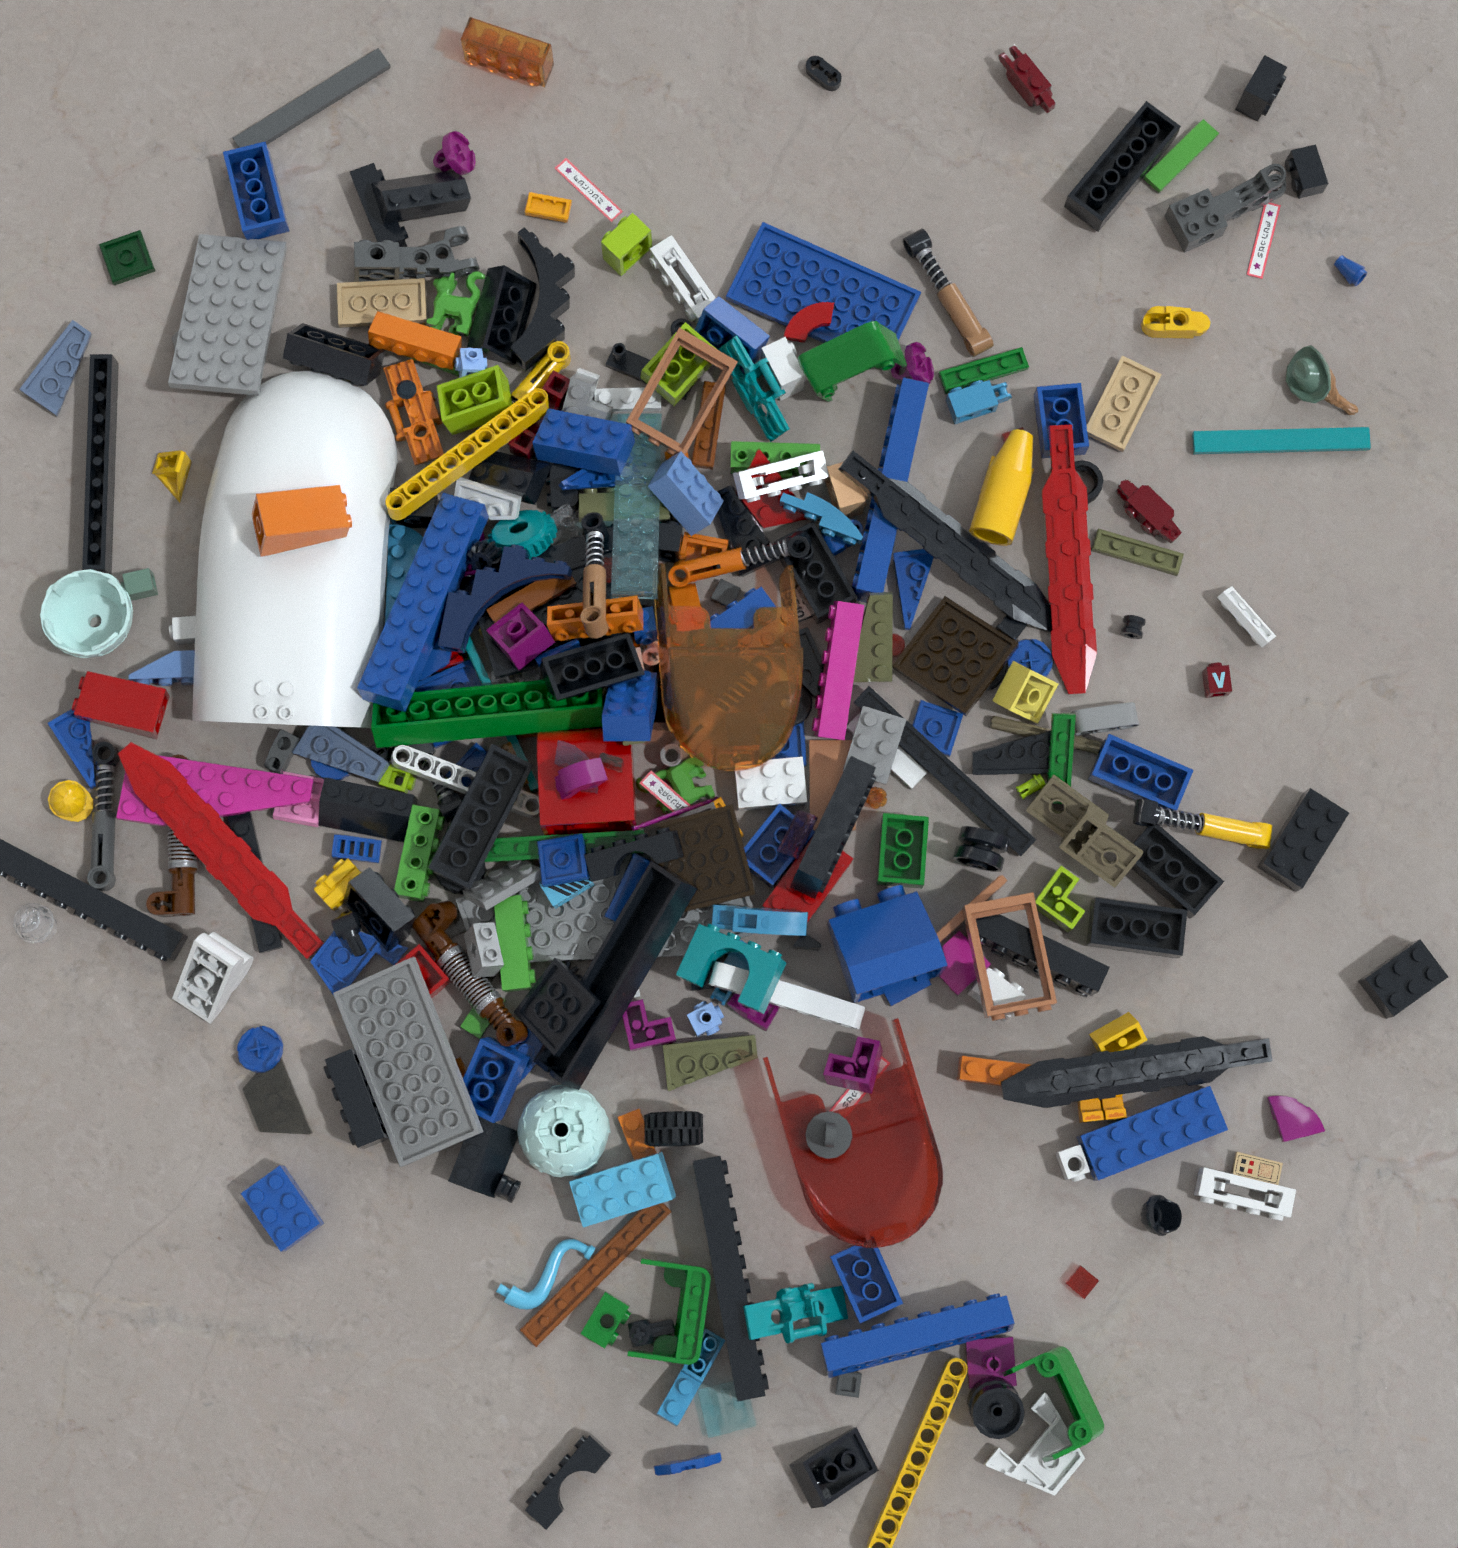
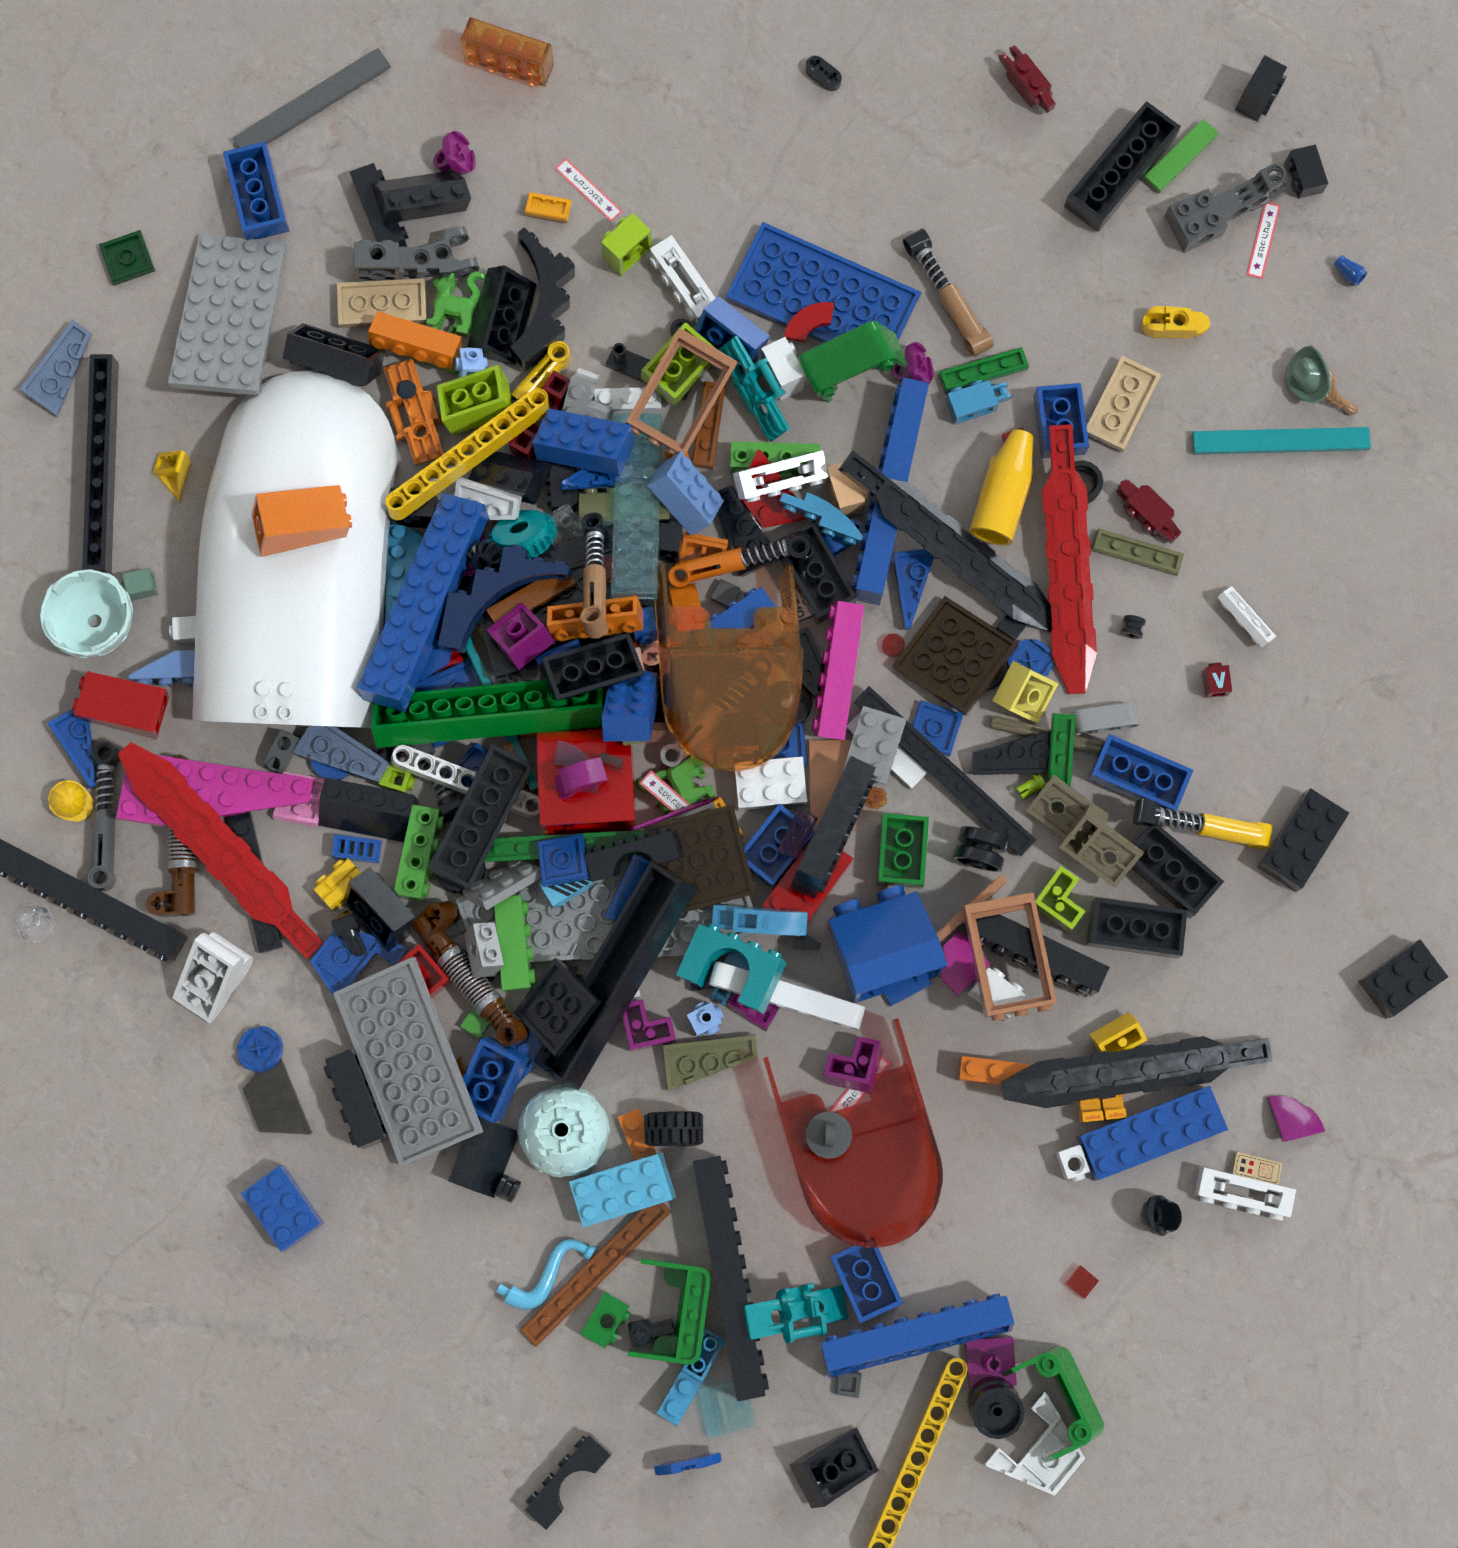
olive wing [853,592,893,682] -> none

